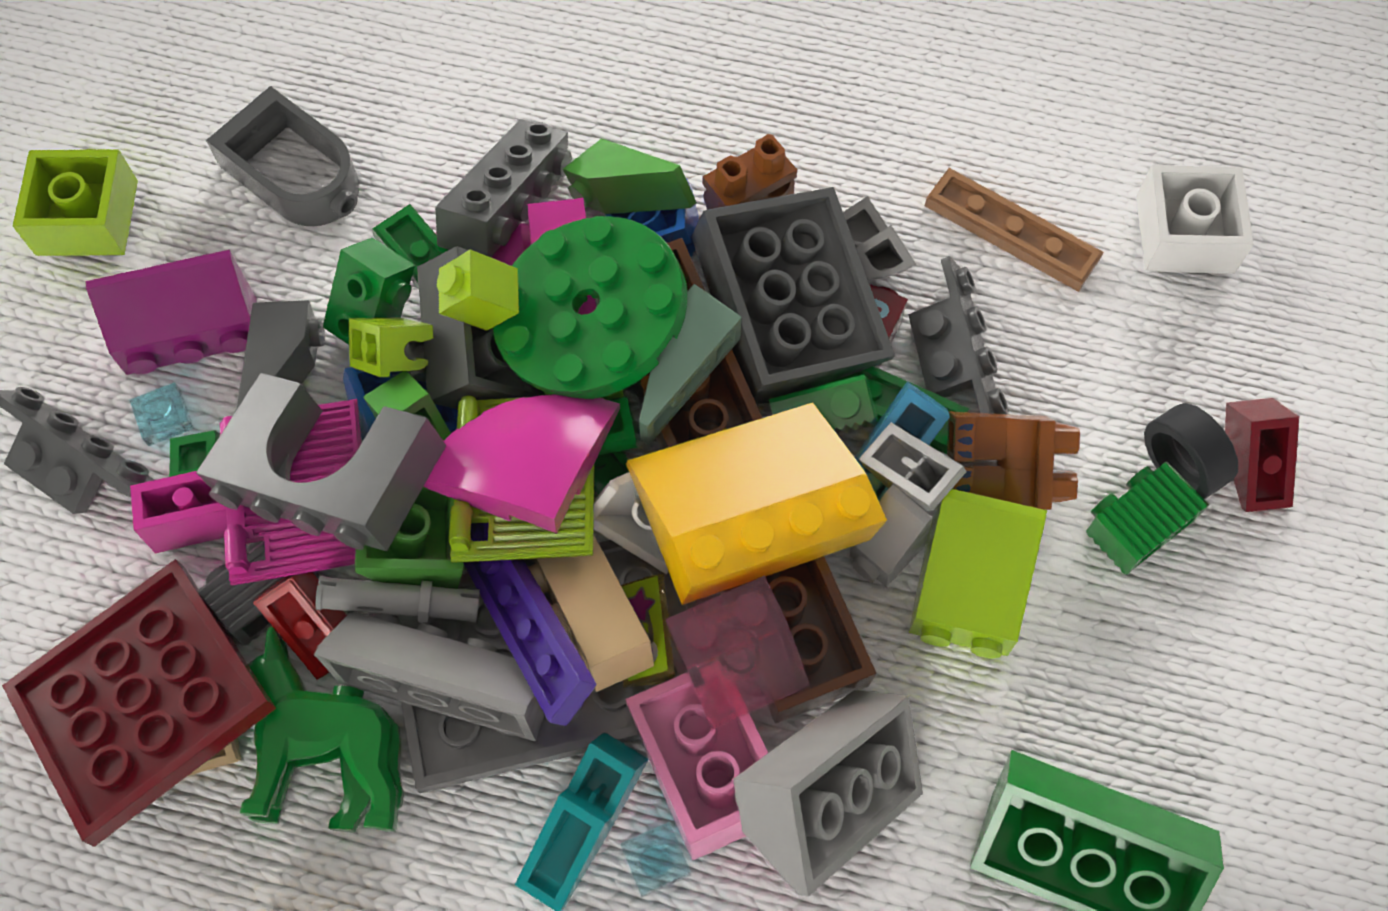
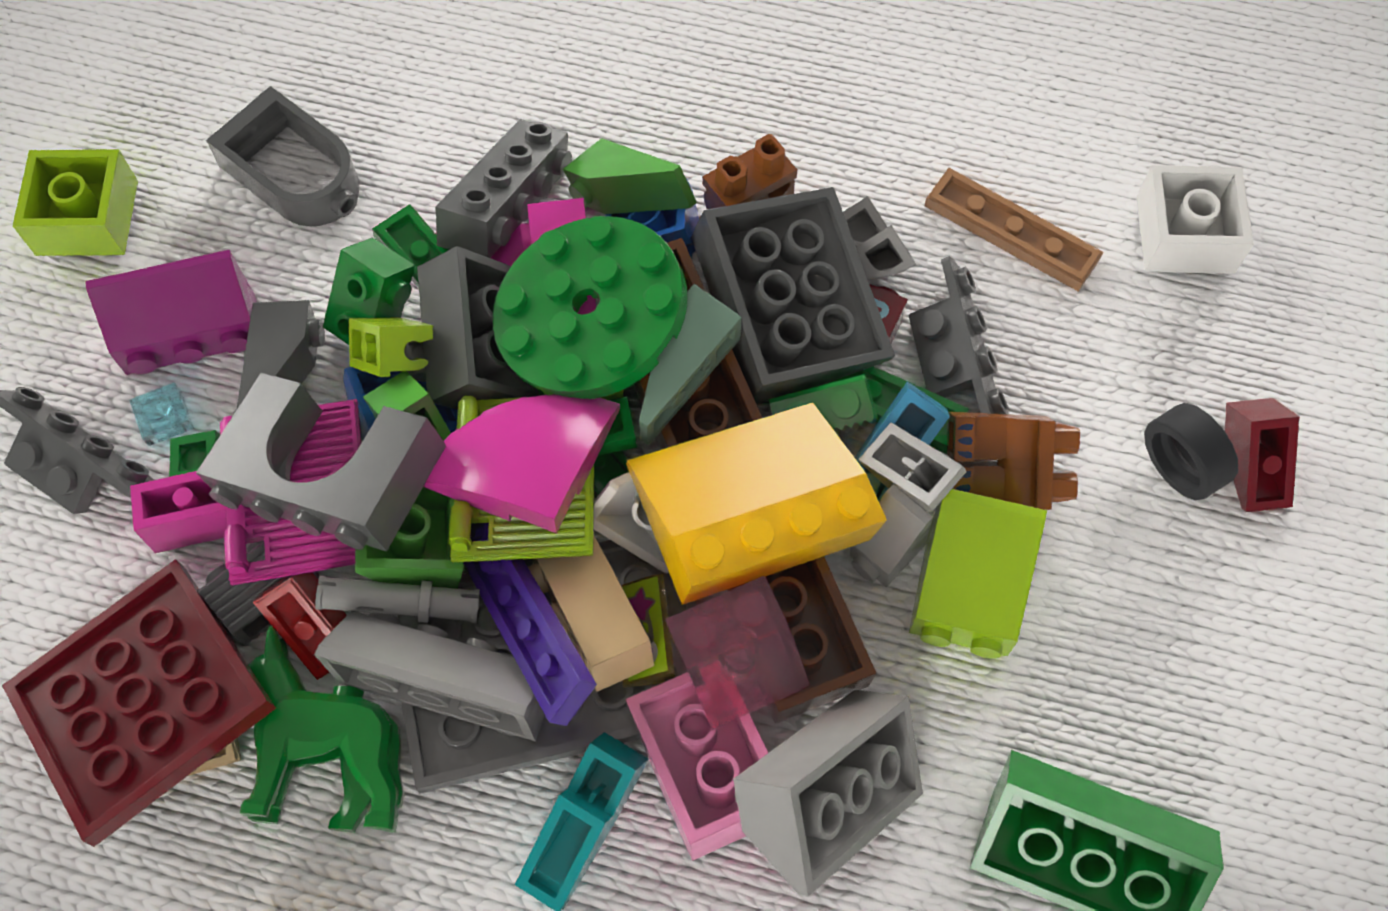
lime brick [437,250,519,330] -> none
clear light blue plate [620,822,691,898] -> none
green brick [1086,462,1209,575] -> none

